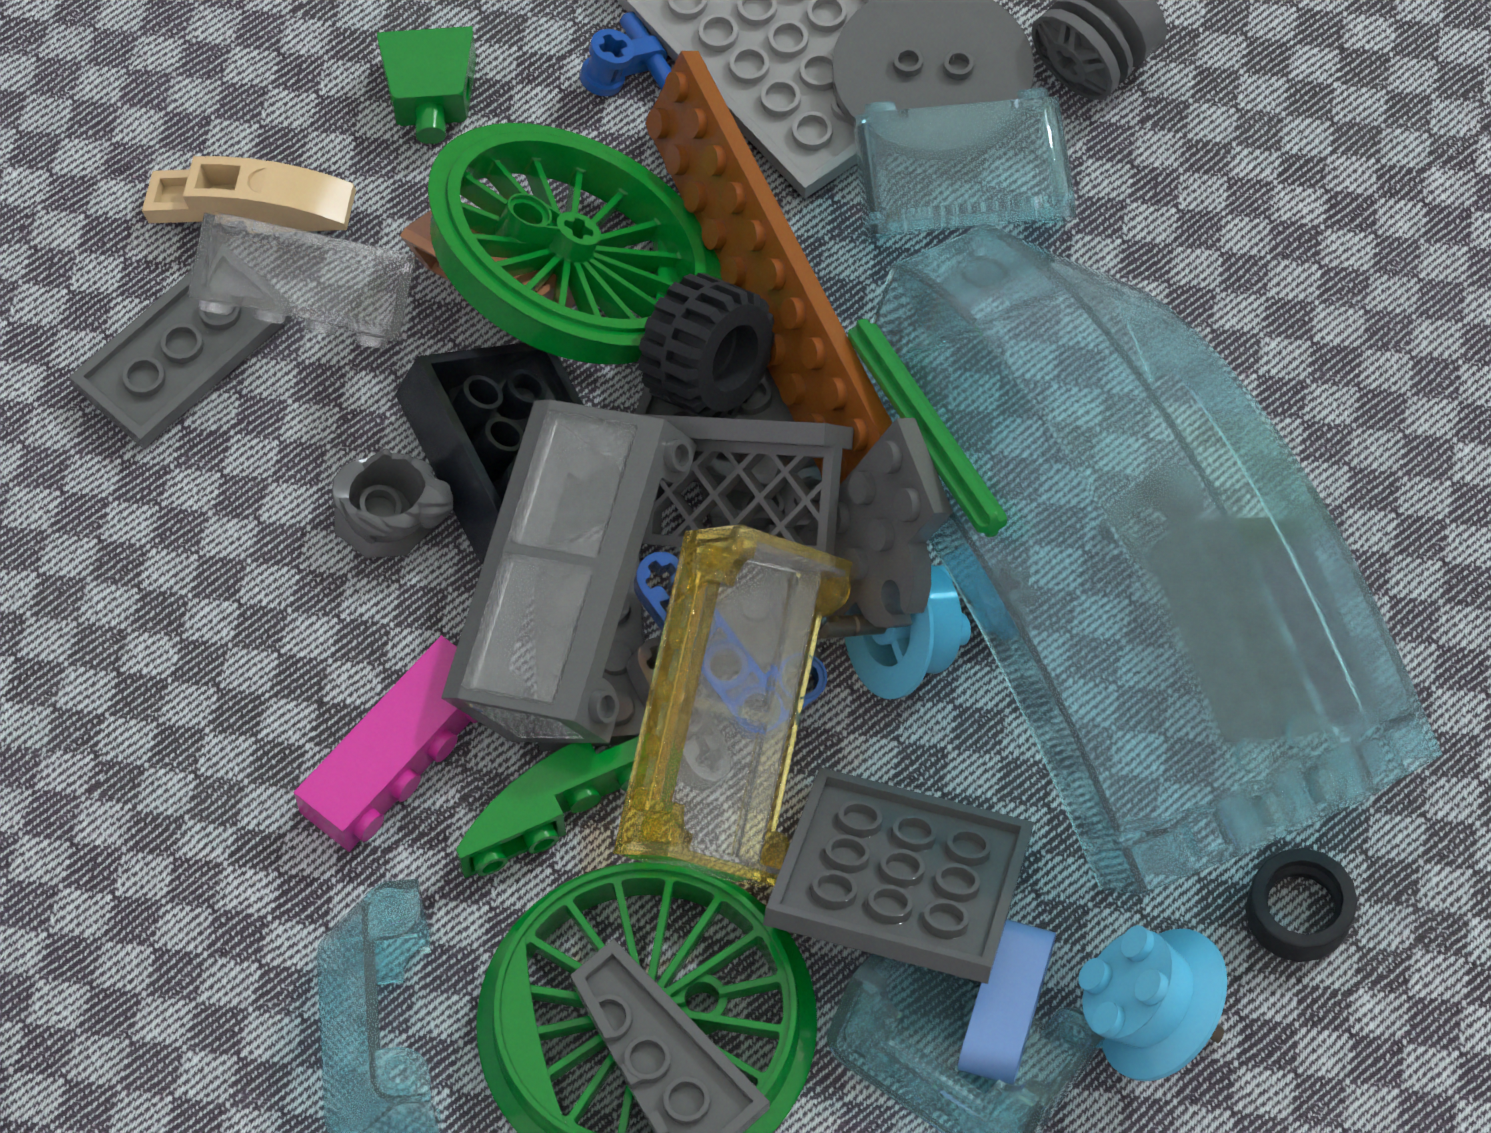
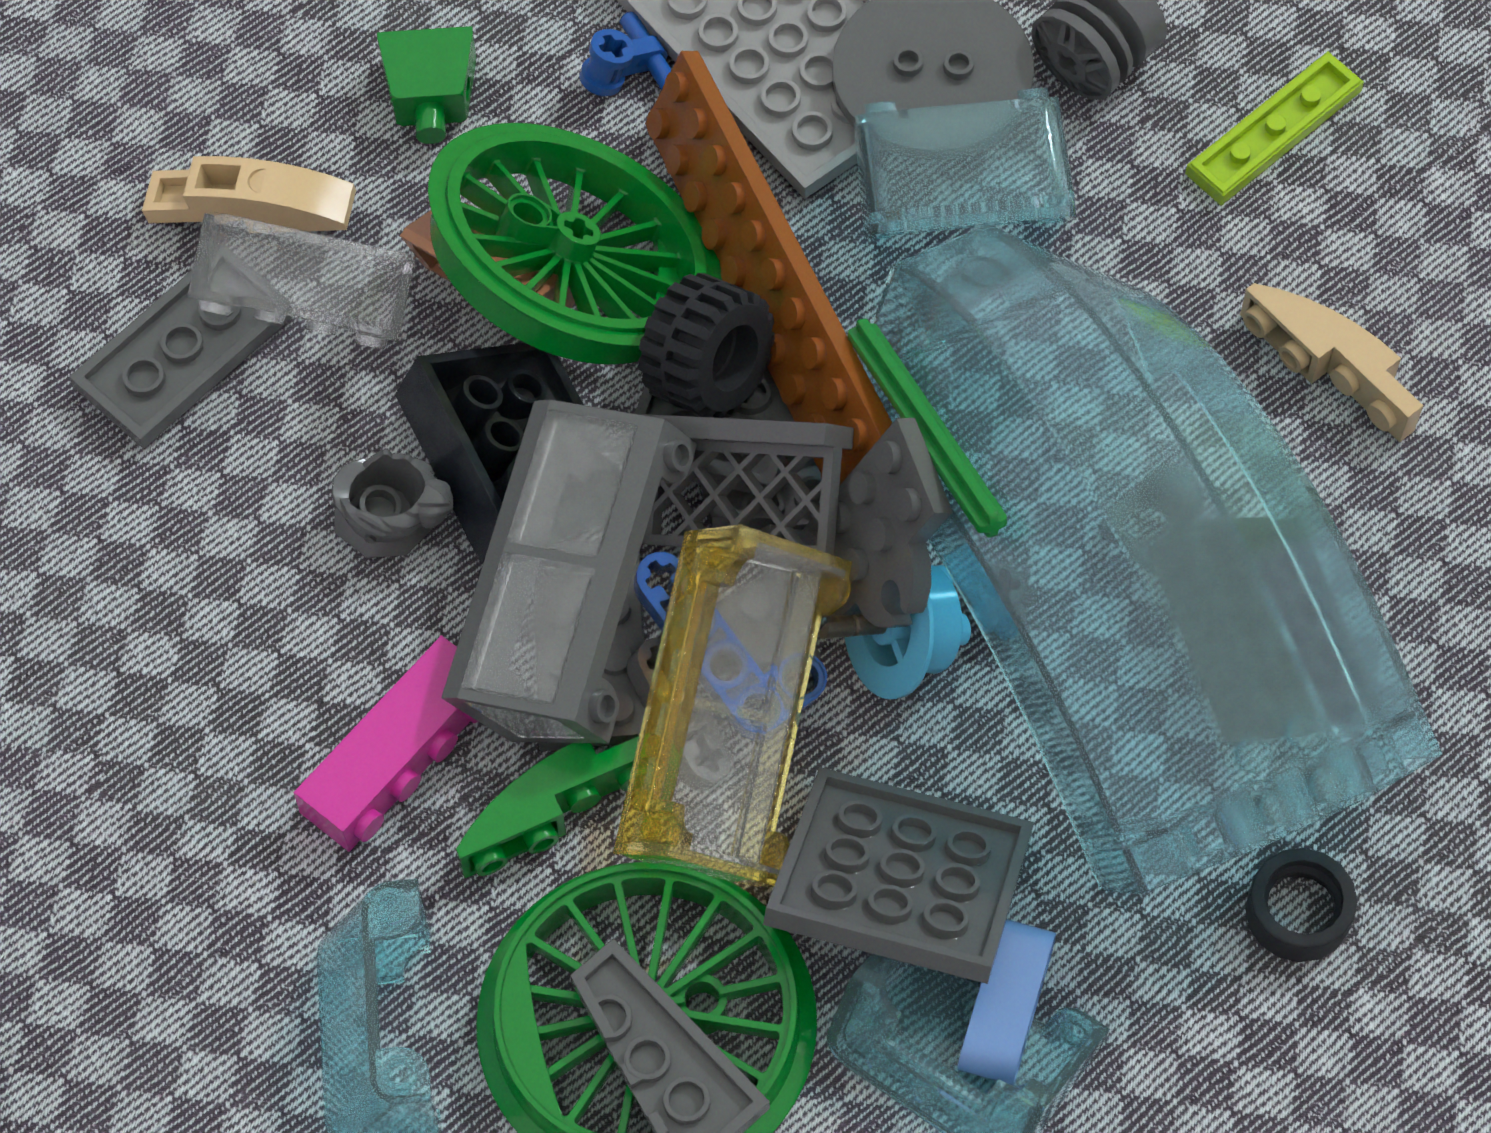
medium azure piece [1078,925,1227,1081] -> none
none -> lime tile [1185,51,1364,206]
none -> tan slope [1240,283,1423,442]

